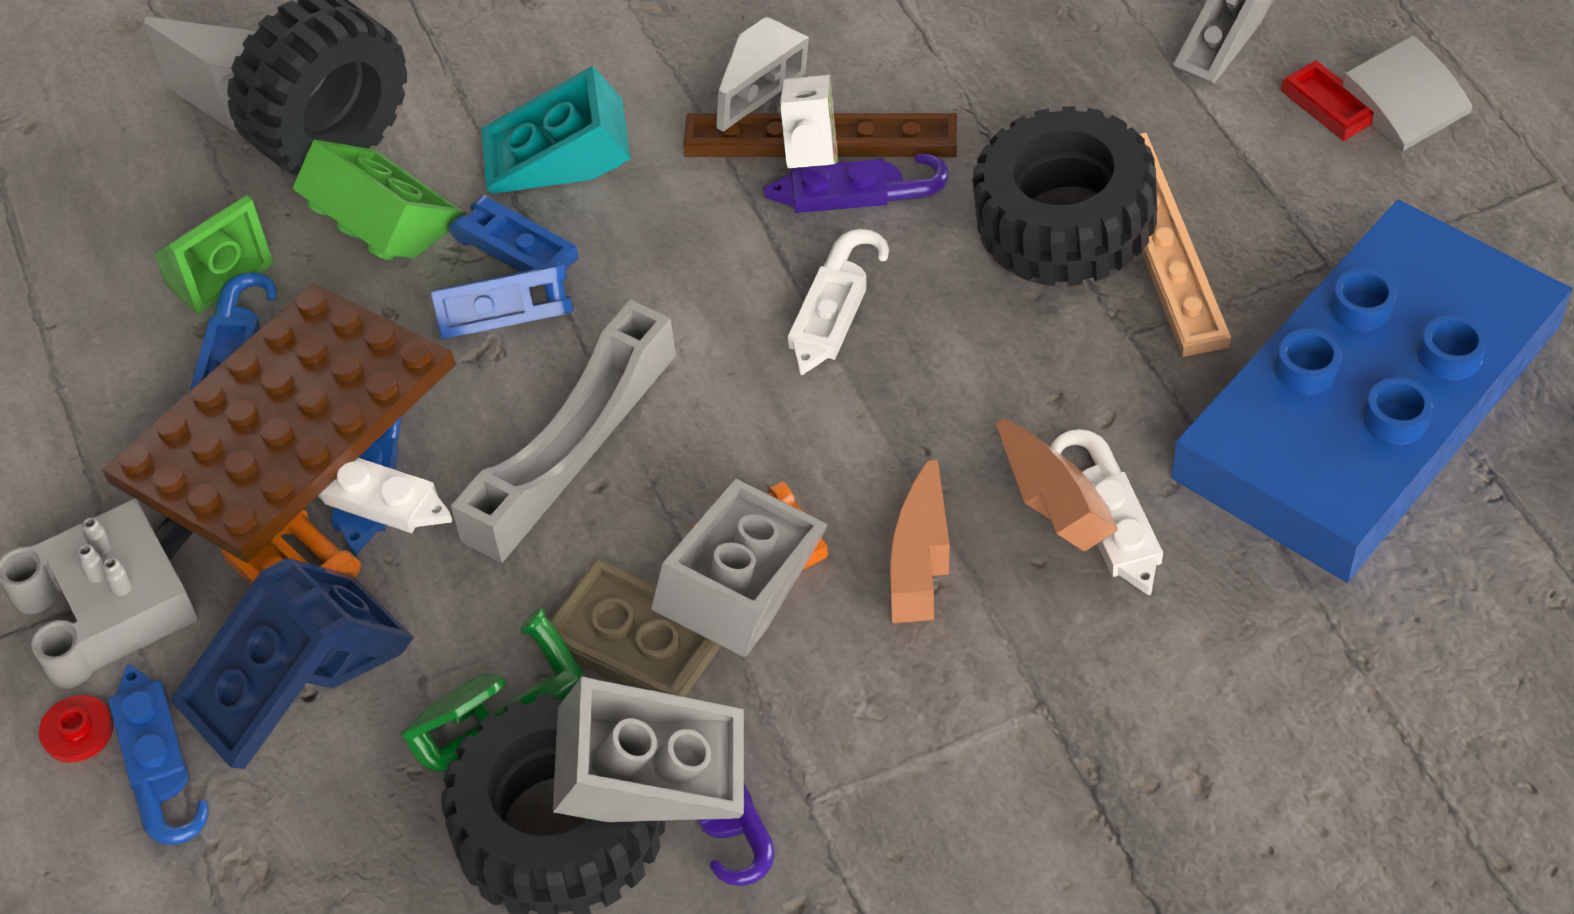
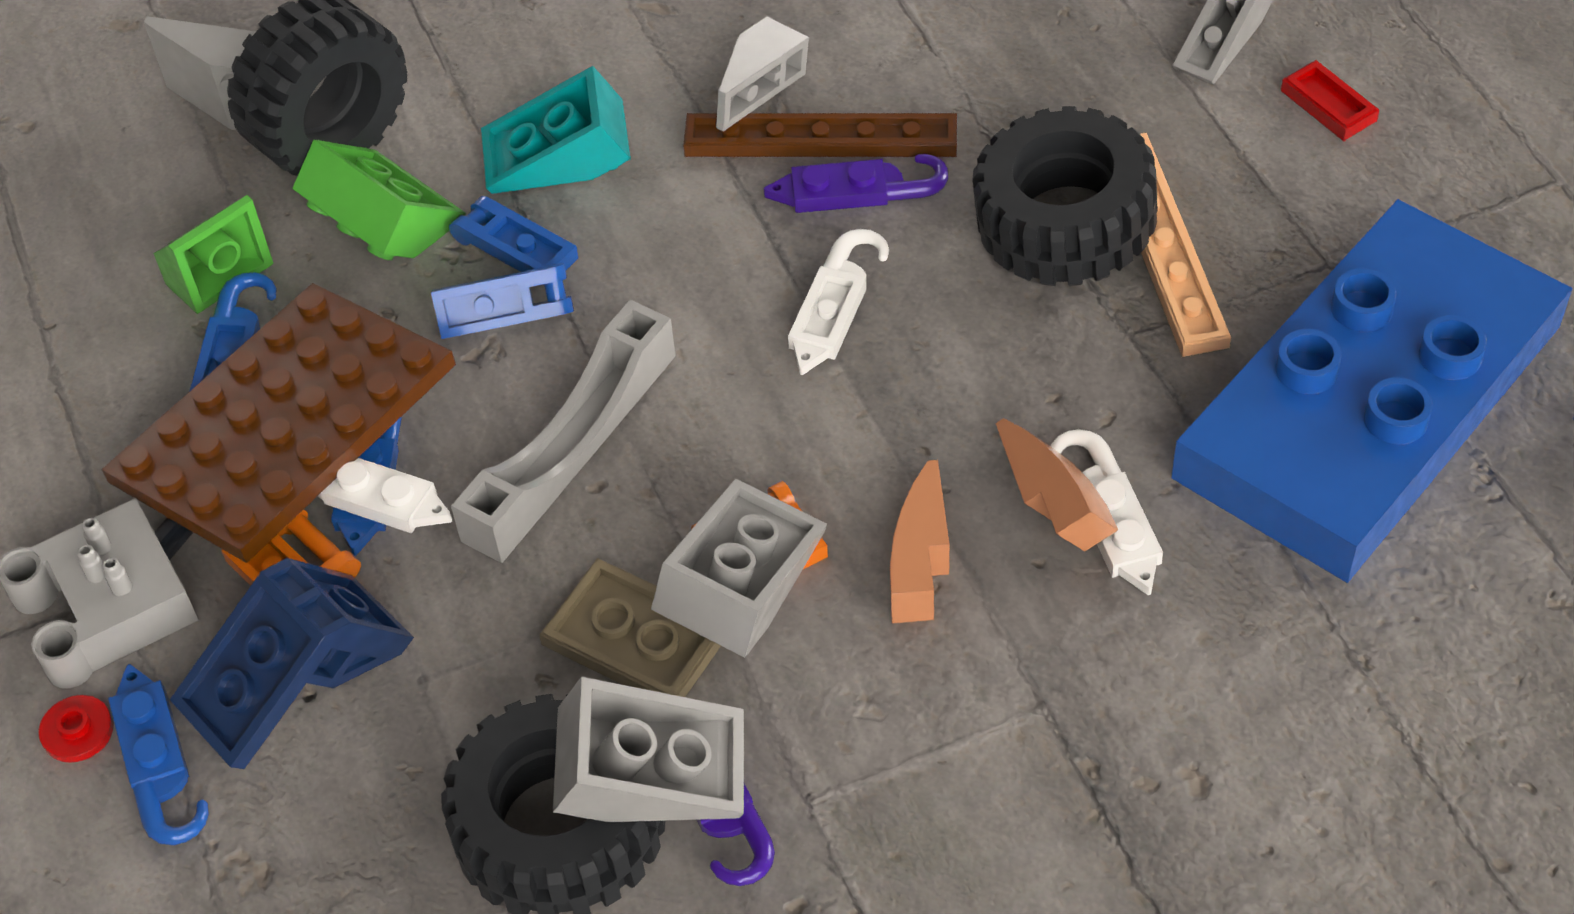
green piece [400,608,584,771] -> none
white torso [780,75,838,168] -> none
light grey slope [1342,36,1472,151] -> none

